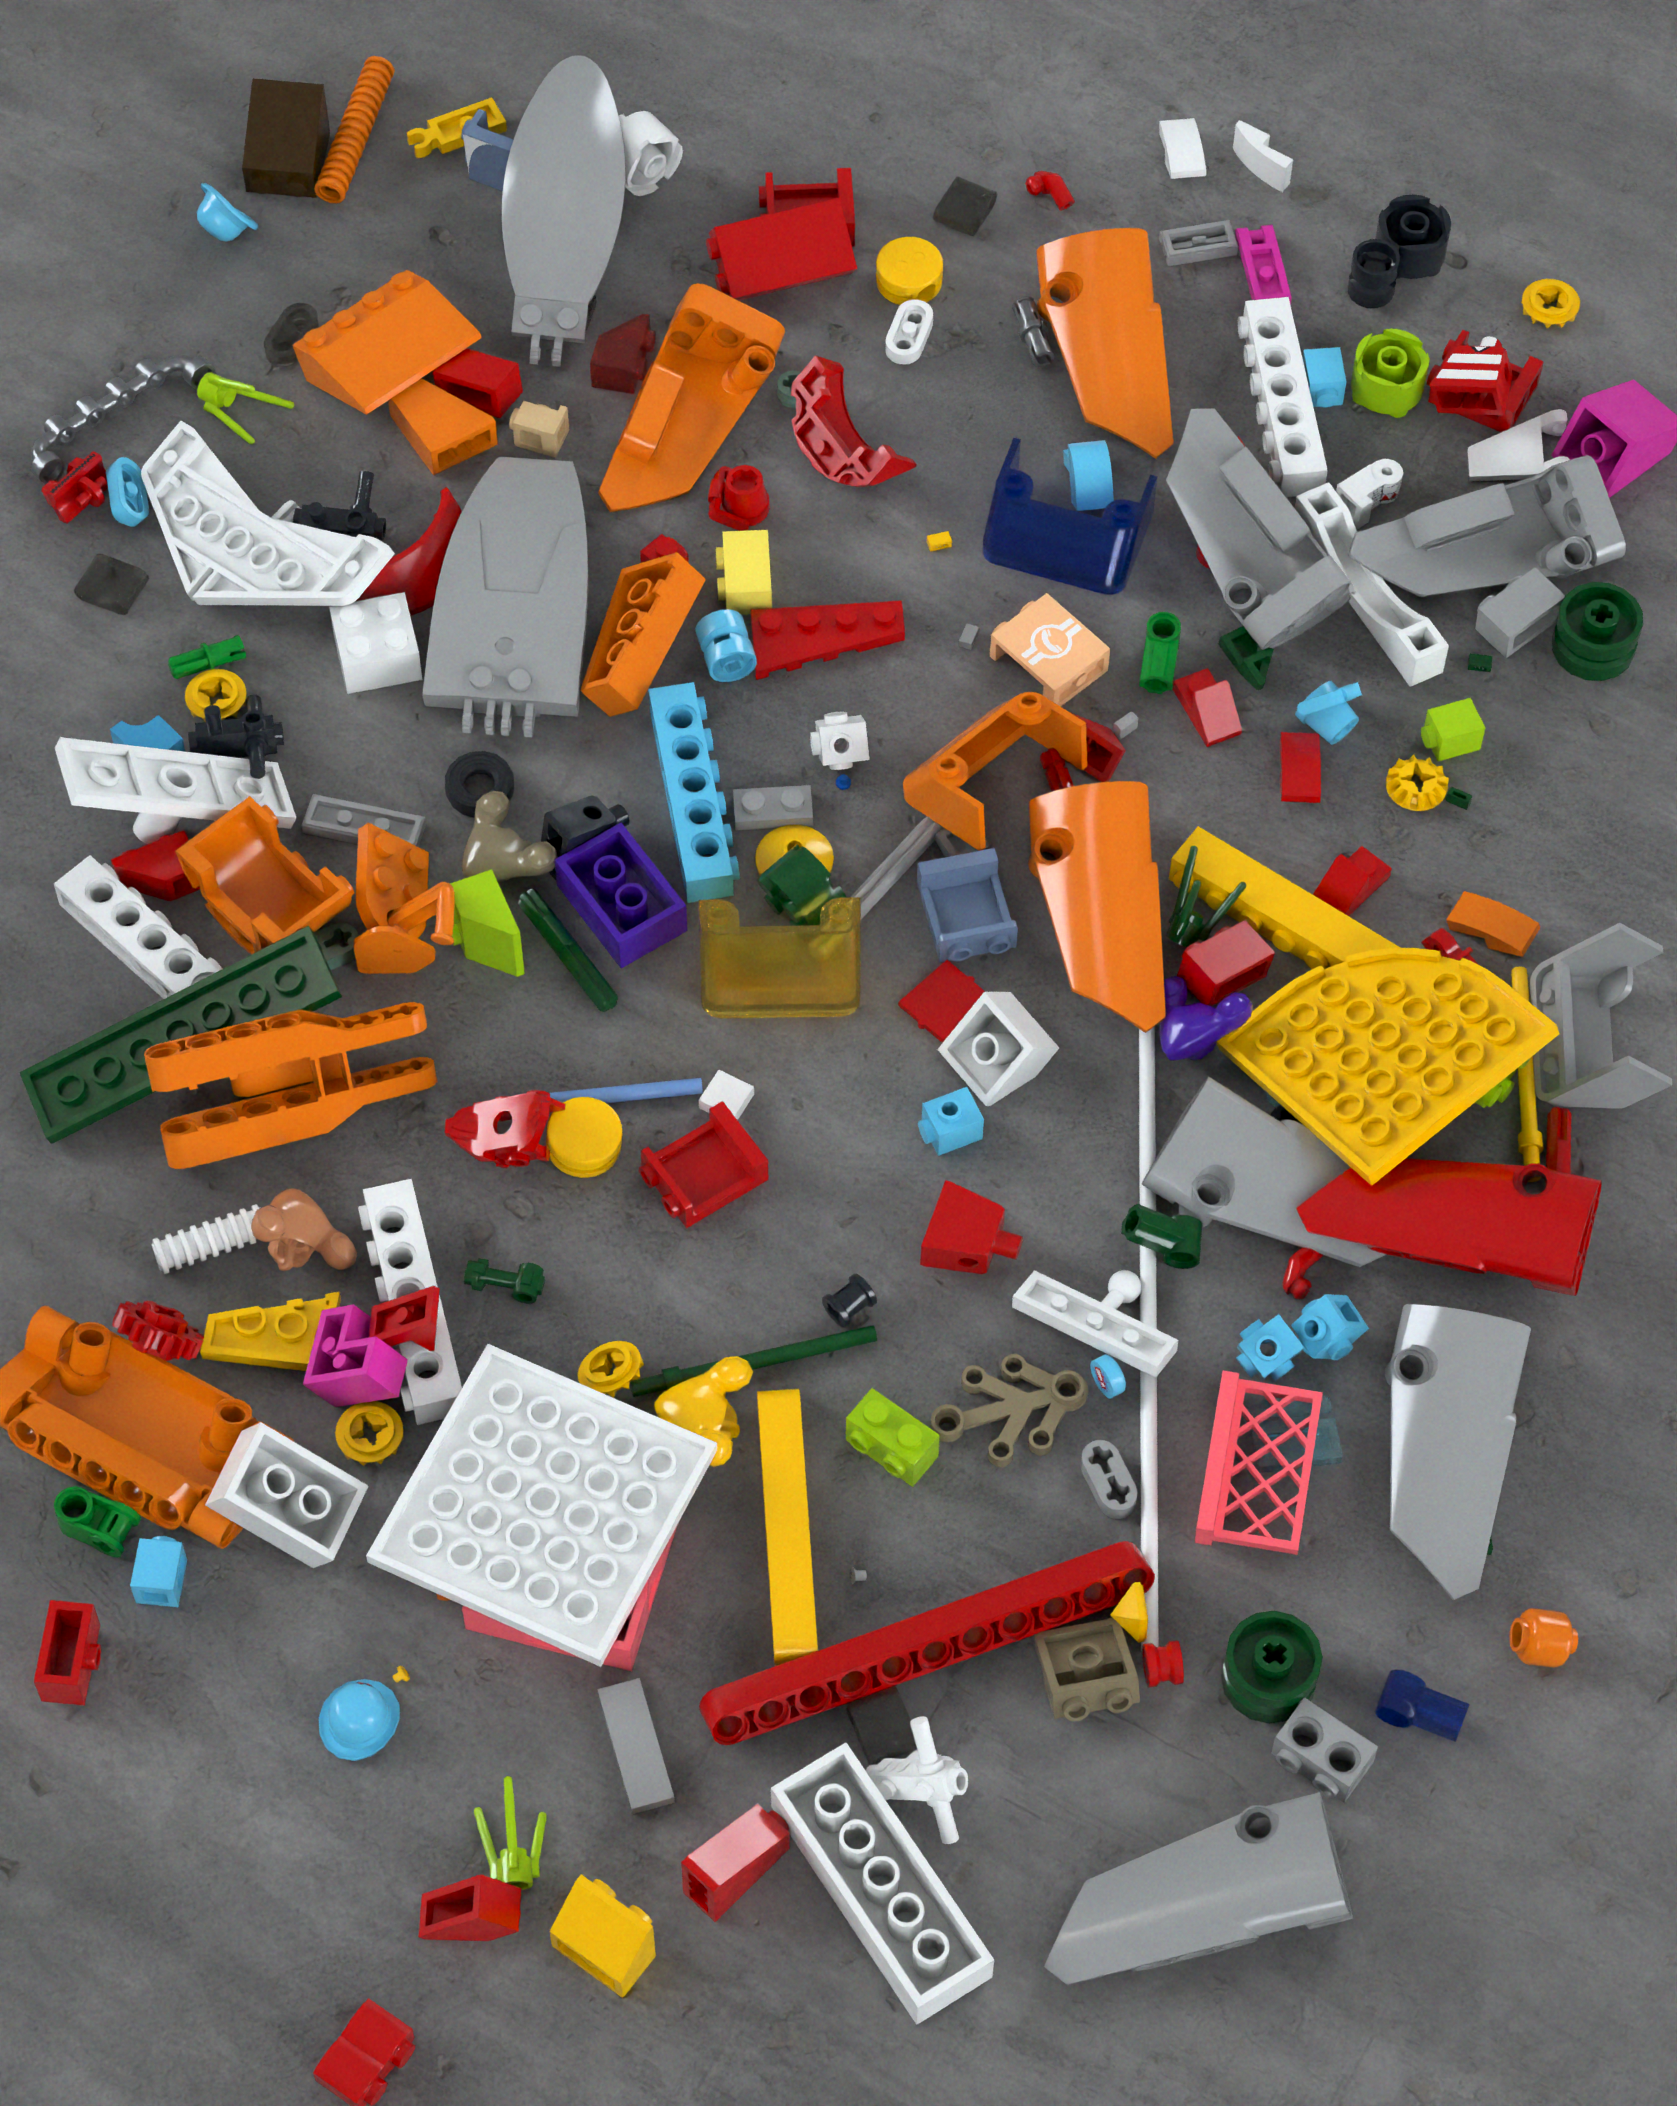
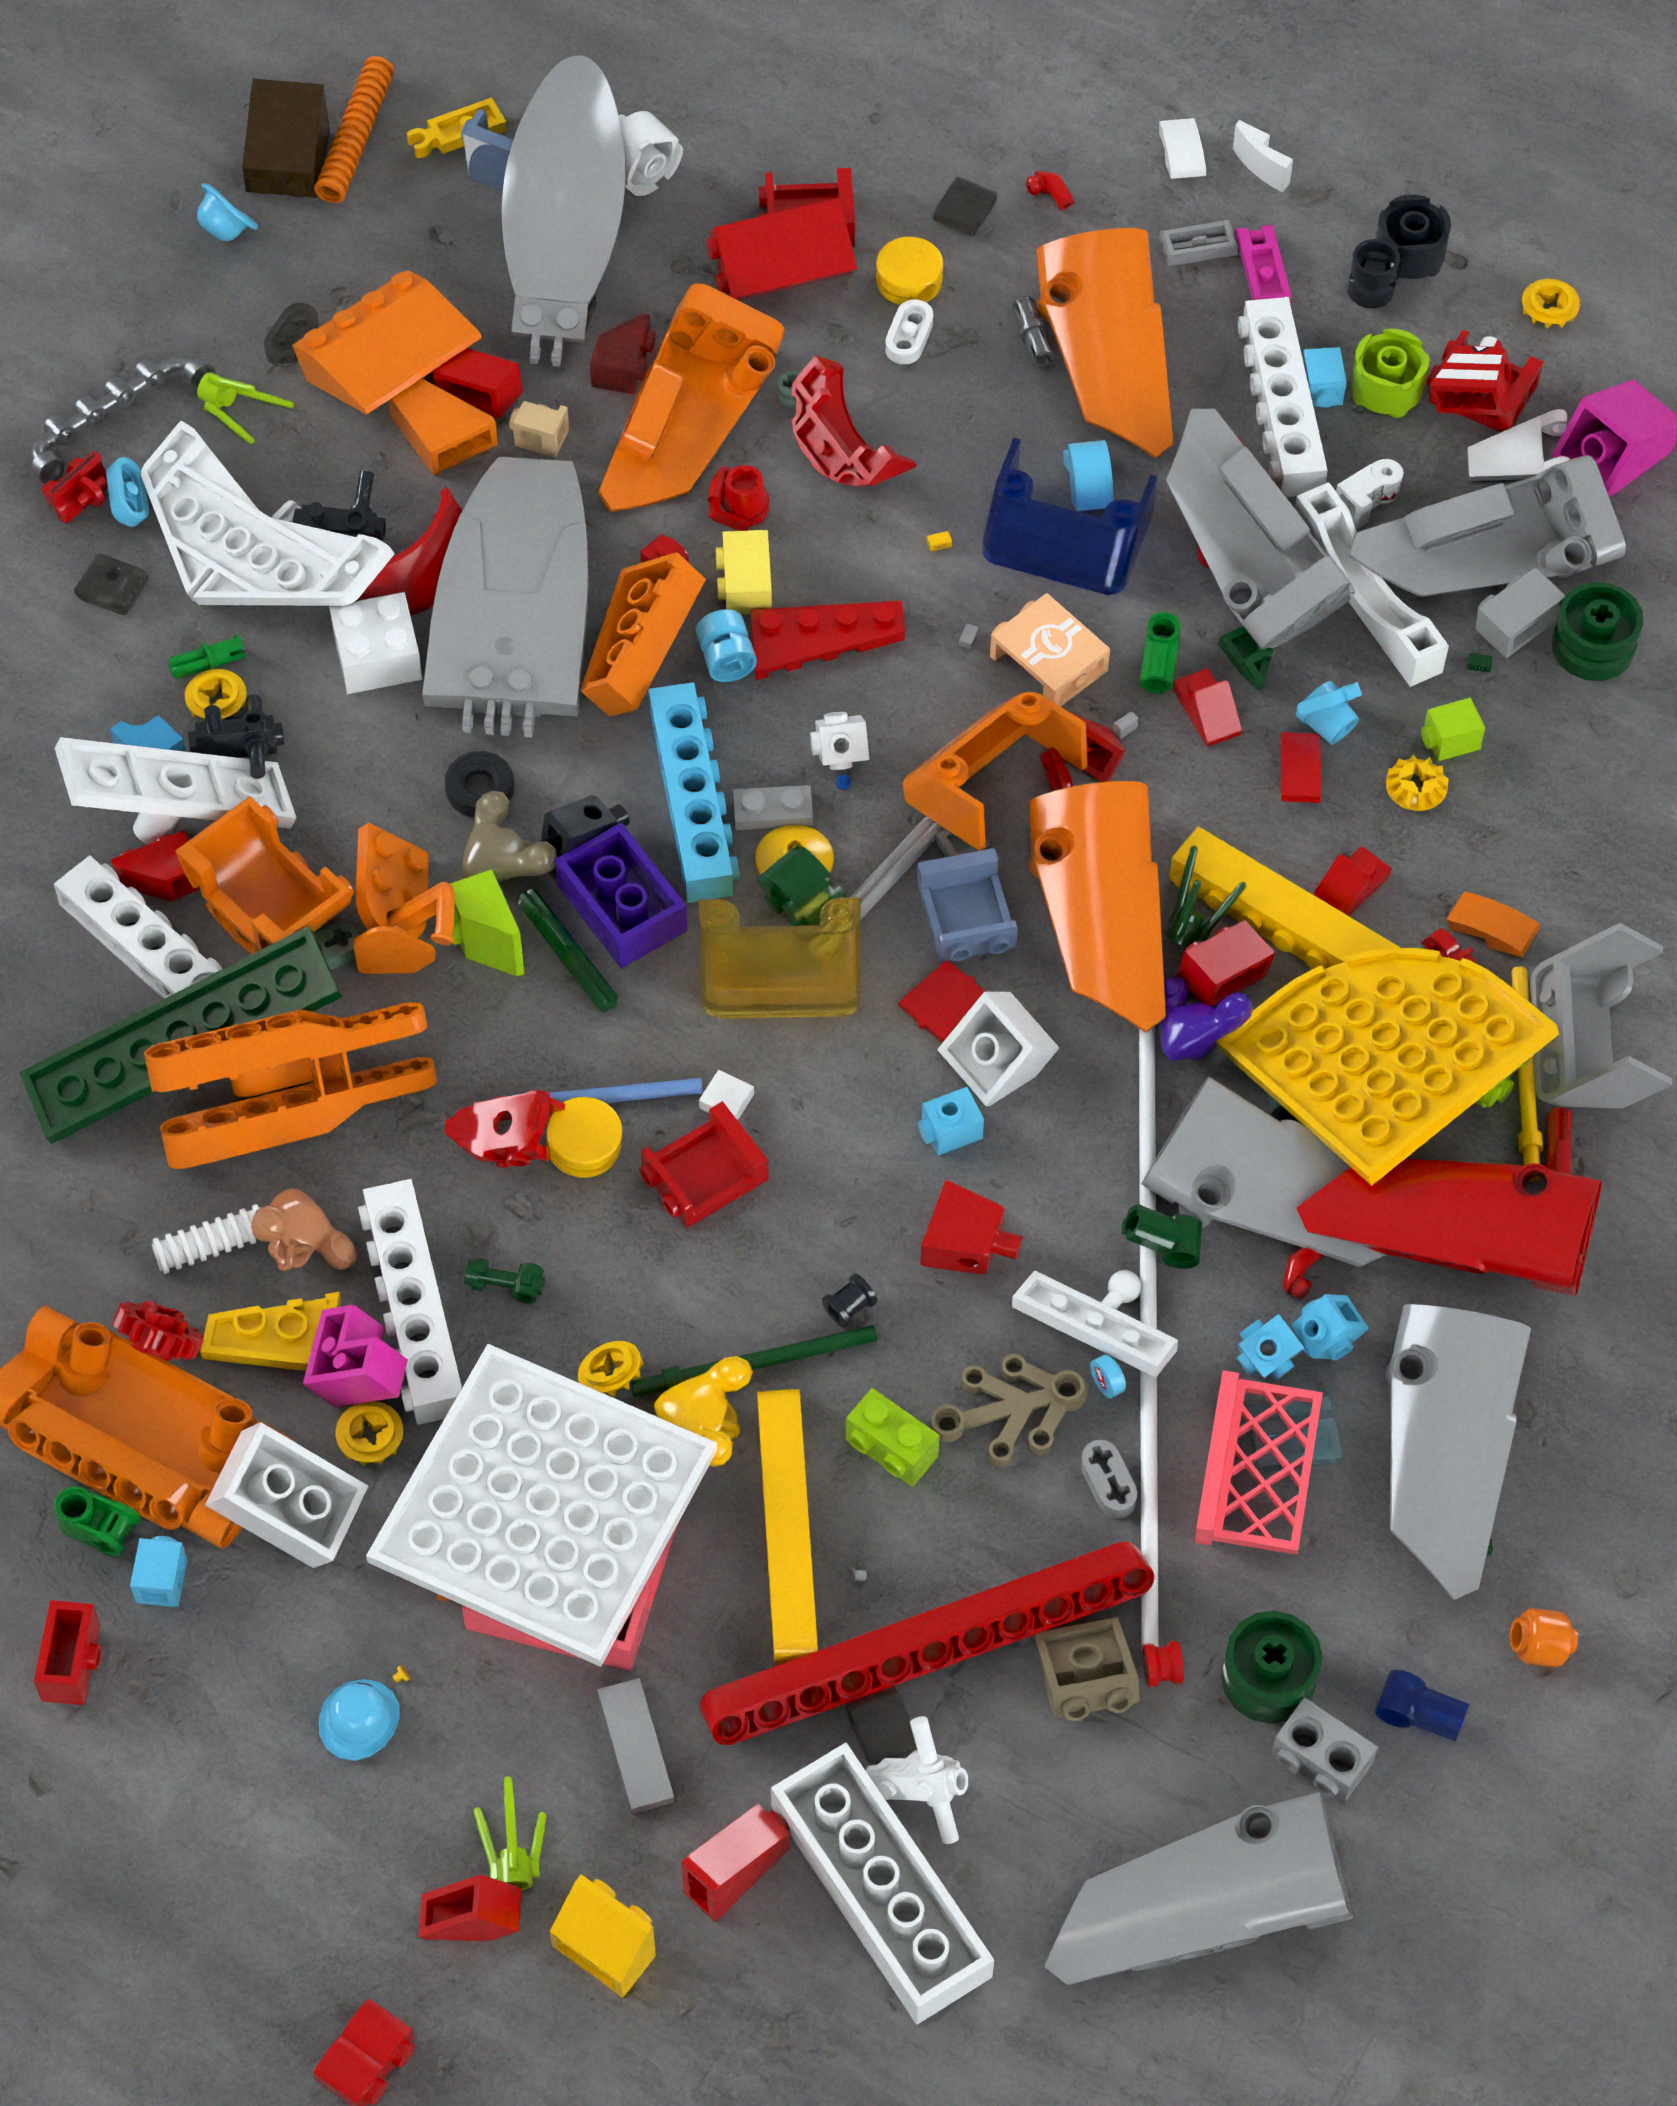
light grey tile [301,794,426,847] -> none
red slope [369,1285,440,1351] -> none
yellow slope [1110,1582,1148,1643] -> none
dark green piece [1446,786,1472,810] -> none

